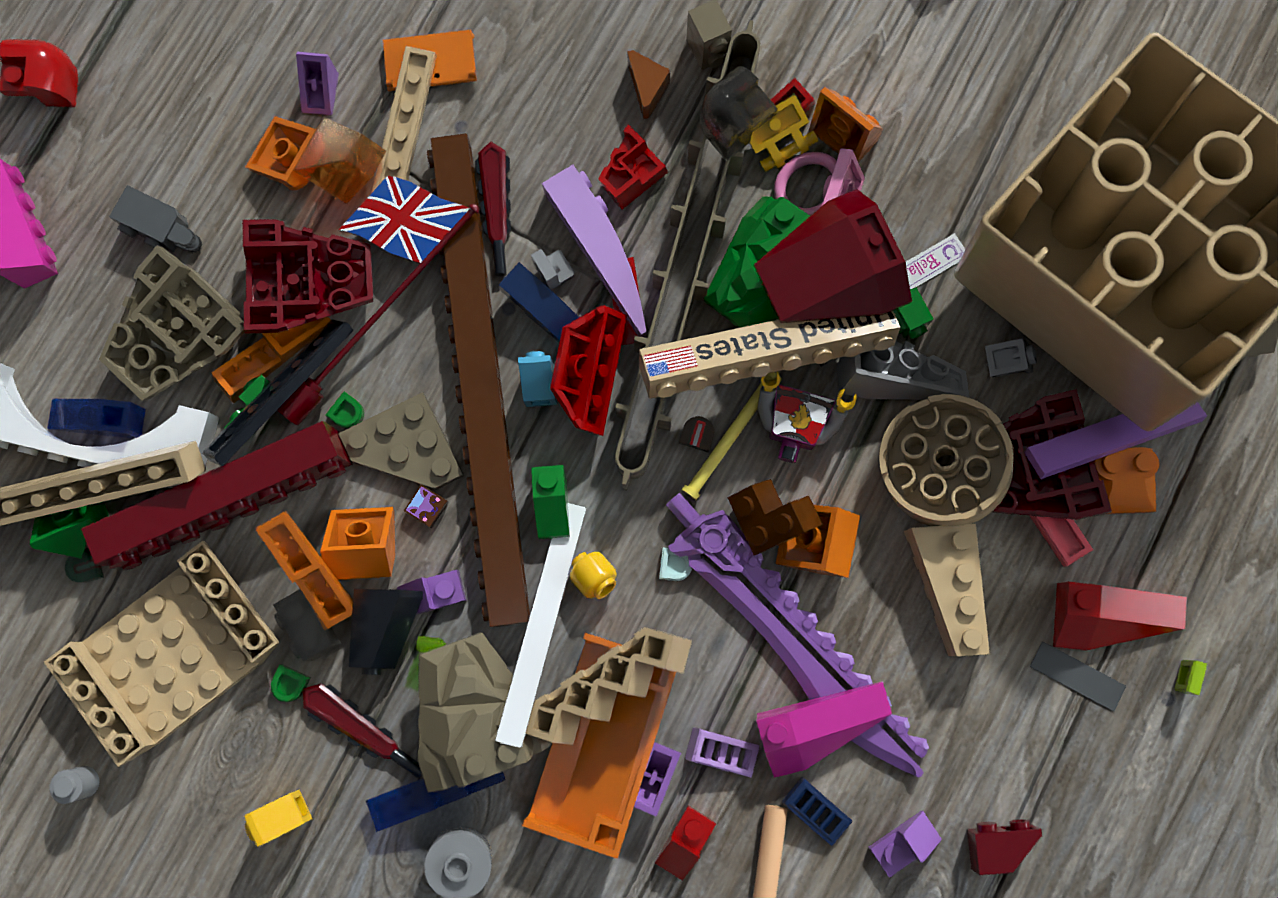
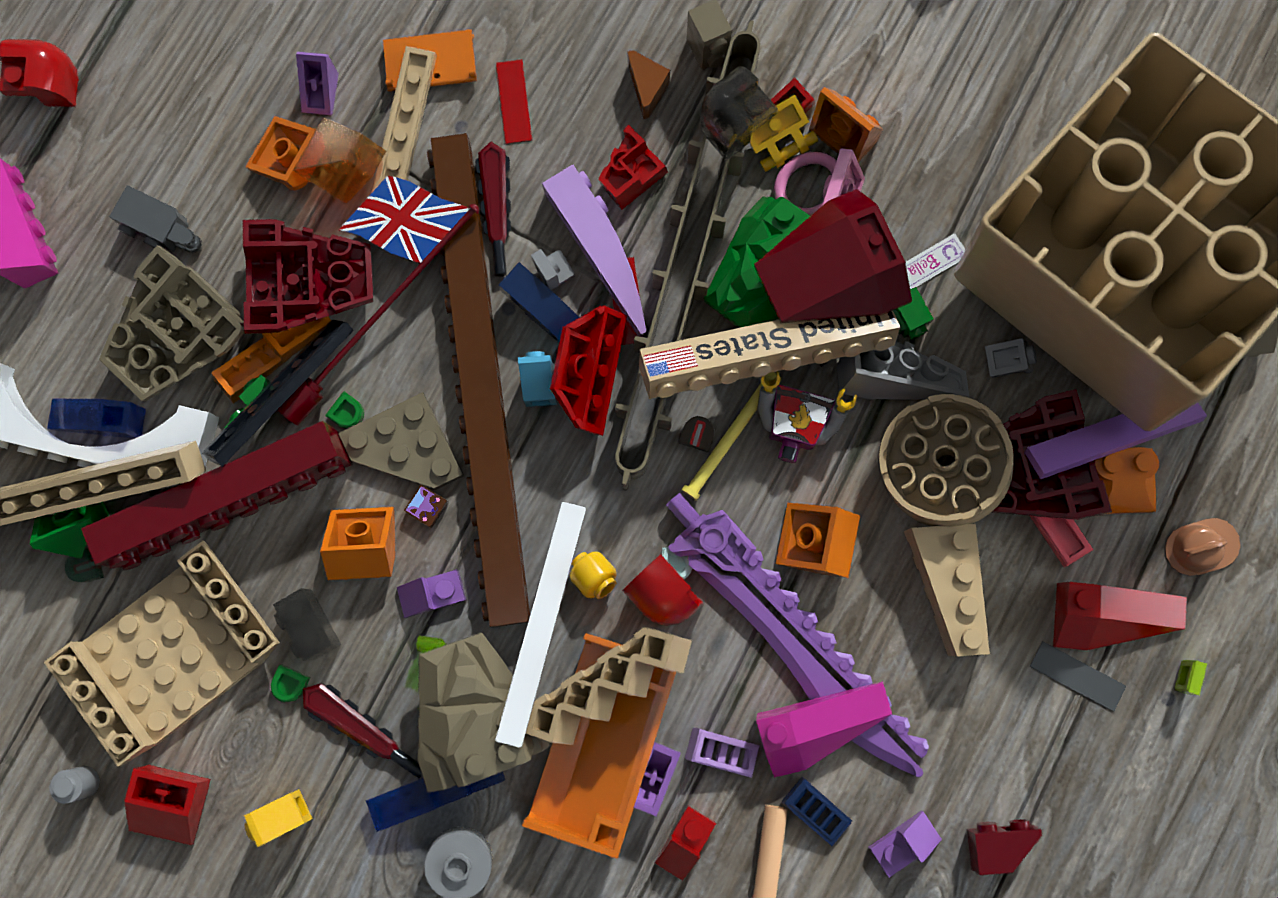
orange slope [256,511,353,629] -> none
black slope [349,589,423,675] -> none
green slope [531,465,570,539] -> none
reddish brown brick [727,479,823,556] -> none
none -> red slope [124,765,211,845]
none -> red sticker [496,59,532,144]
none -> red brick [623,554,704,626]
none -> nougat piece [1165,518,1241,576]

